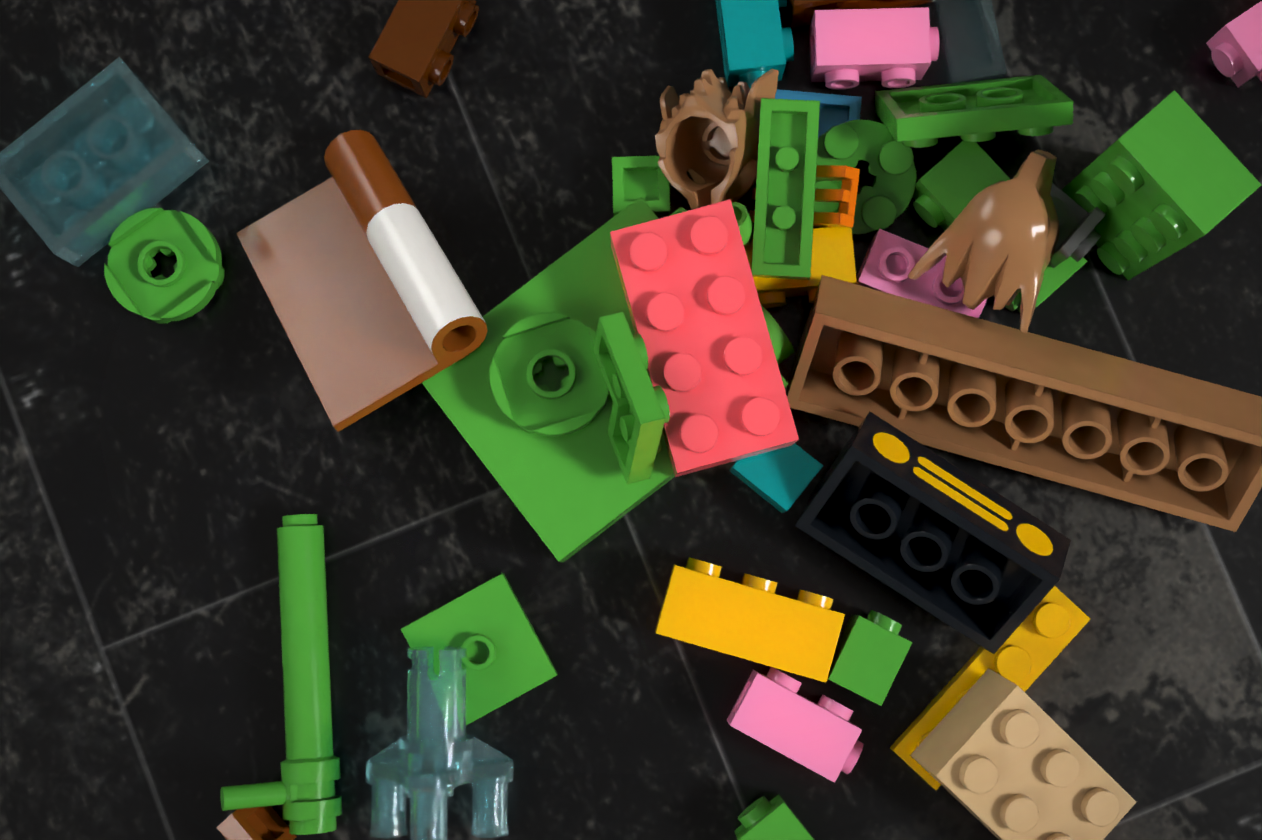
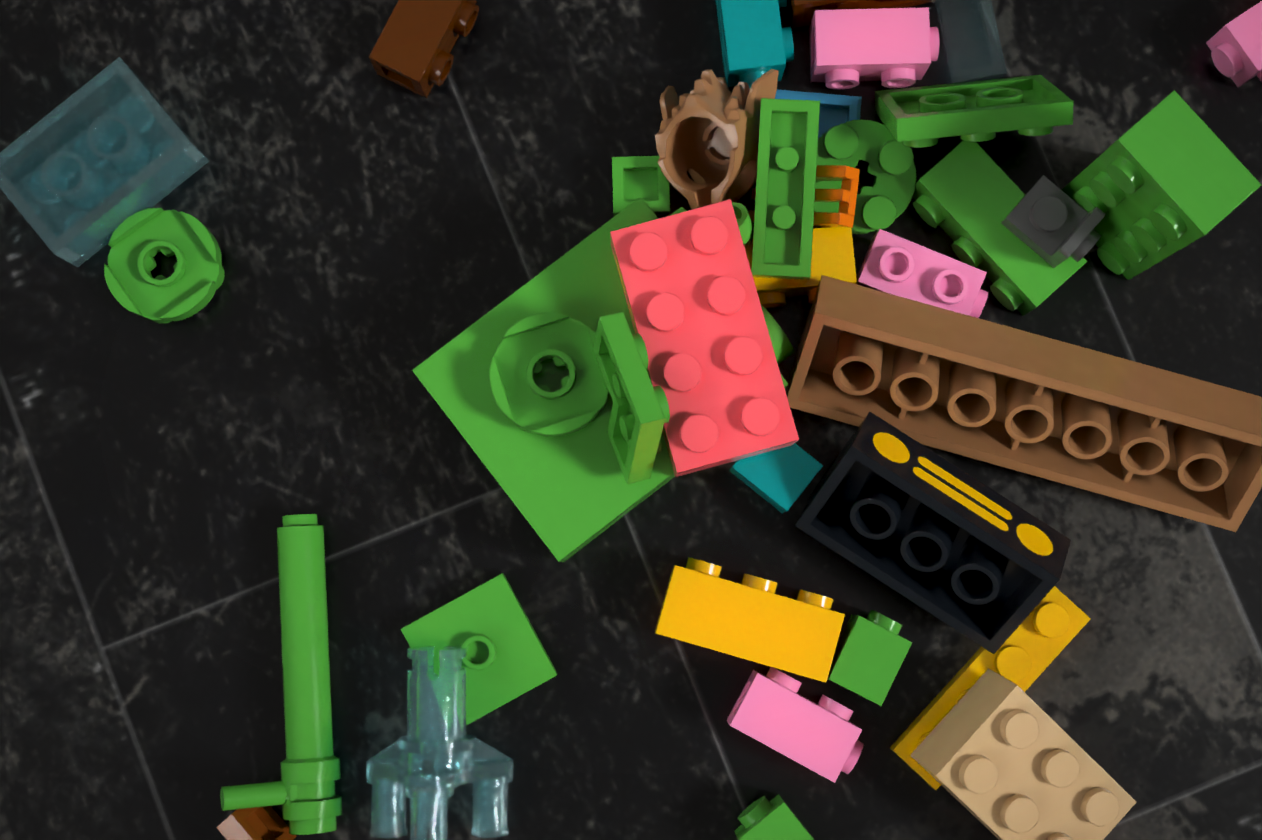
door [236,130,488,432] -> none
medium nougat piece [908,149,1059,333] -> none

